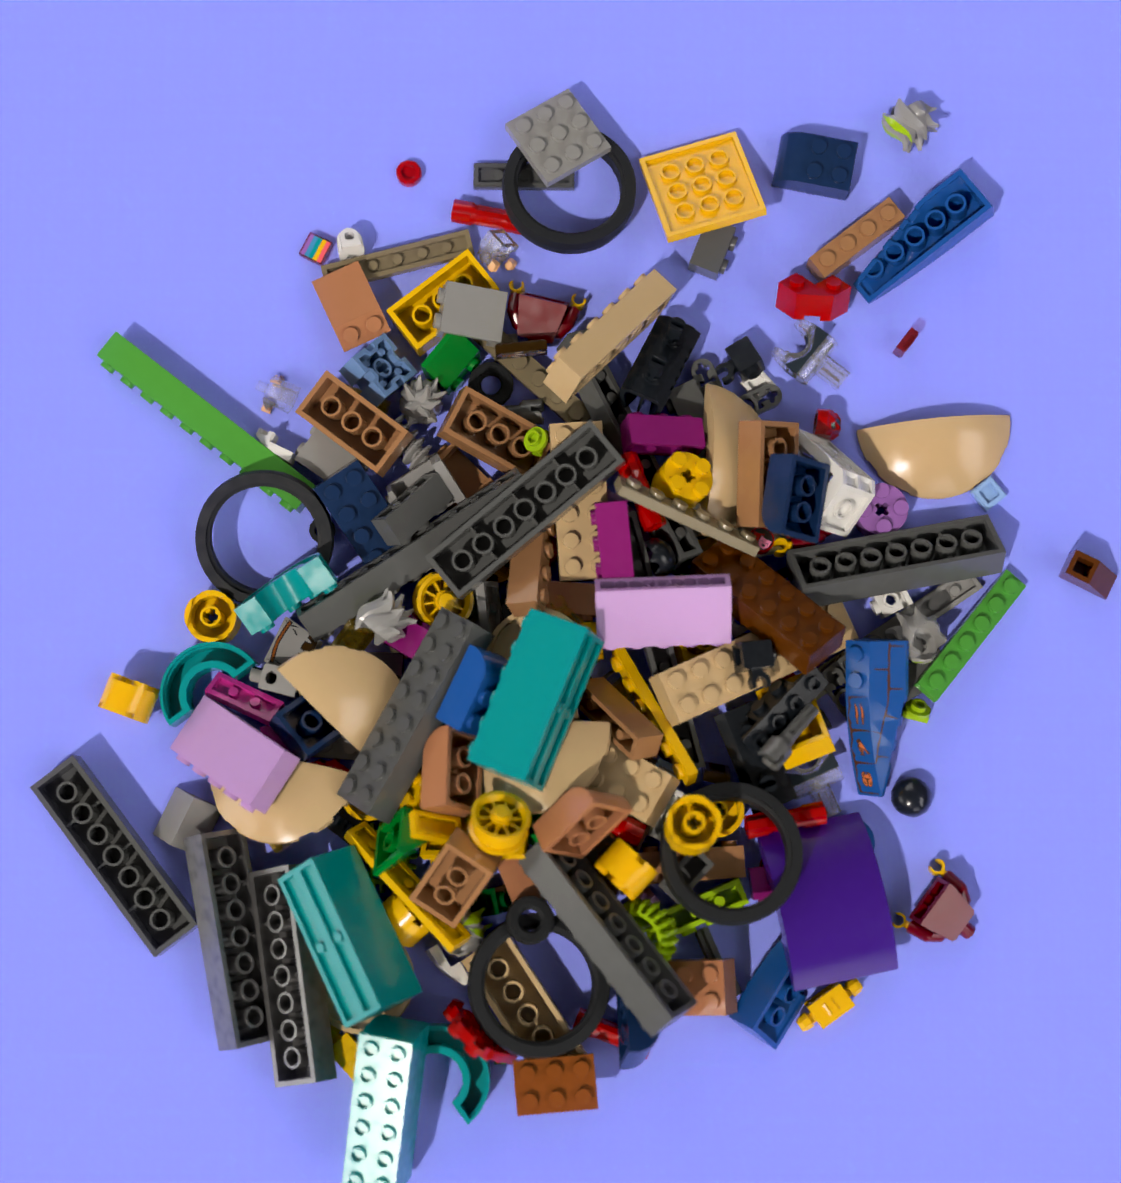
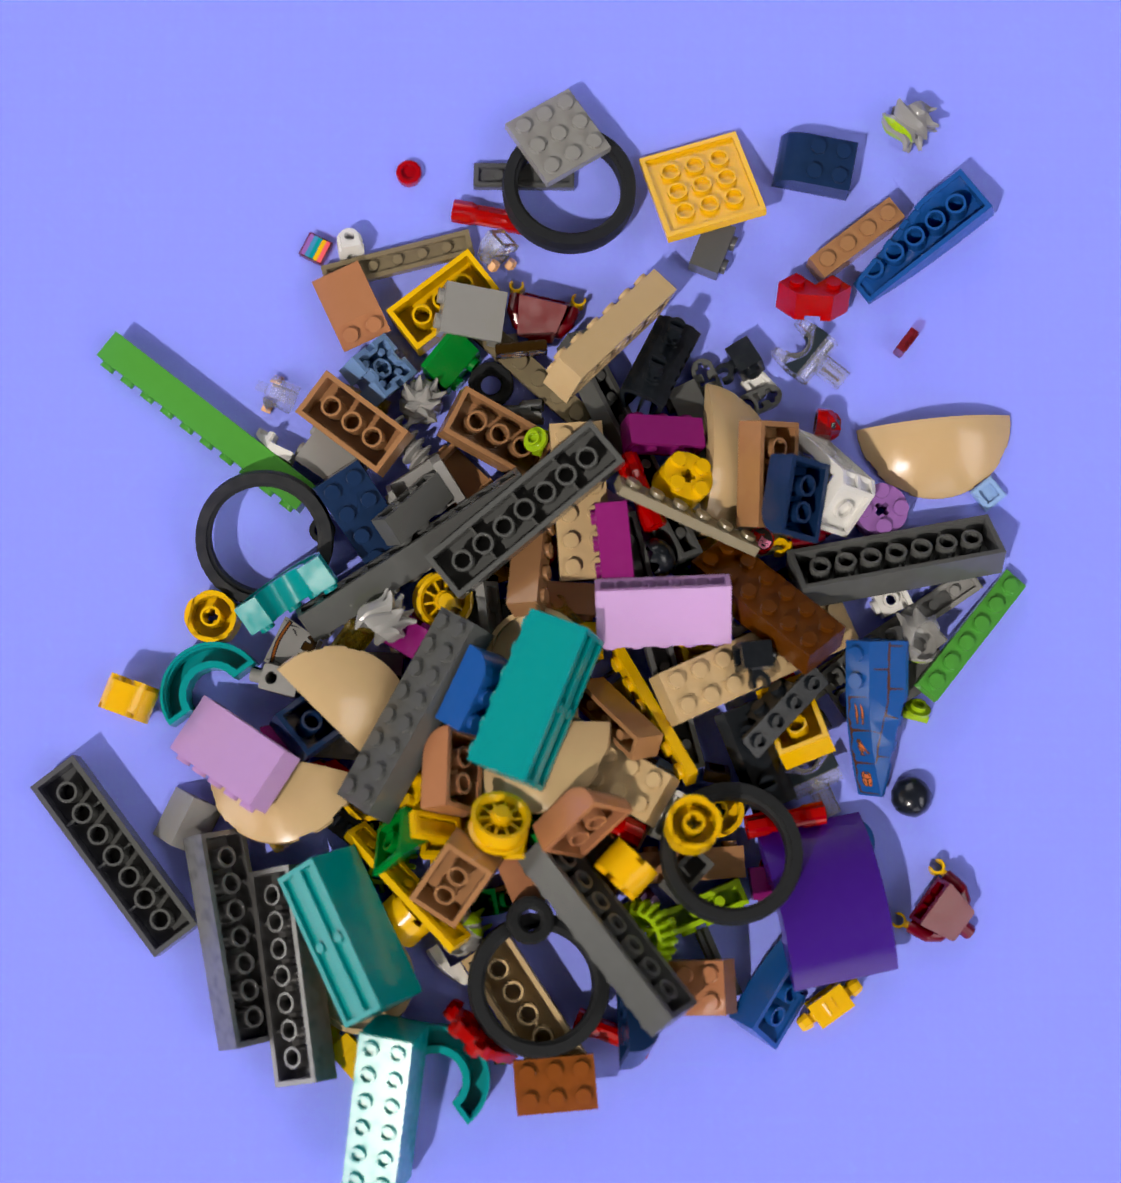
dark pink plate [204,671,285,727] -> none
dark grey piece [757,703,819,770] -> none
slope [1058,549,1117,600] -> none

